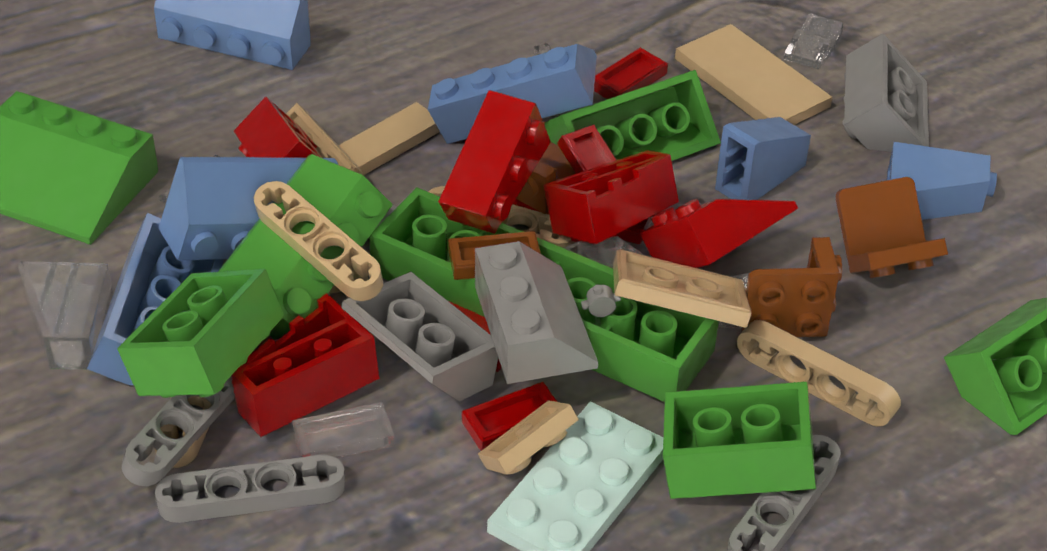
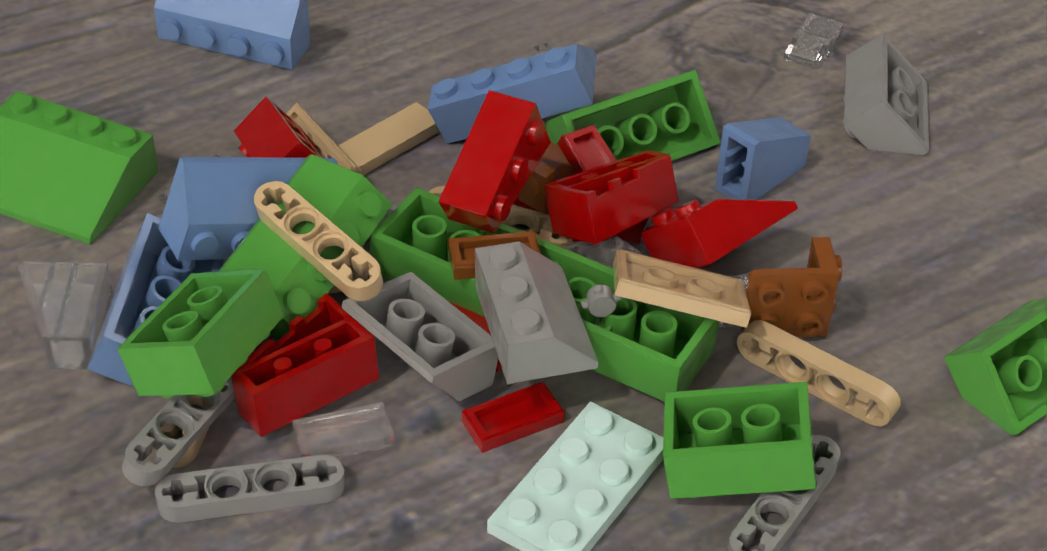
tan plate [478,400,579,475] -> none
red tile [594,47,668,99] -> none
tan tile [675,24,832,125] -> none
dark orange bracket [835,177,948,278] -> none
medium blue slope [886,142,997,220] -> none

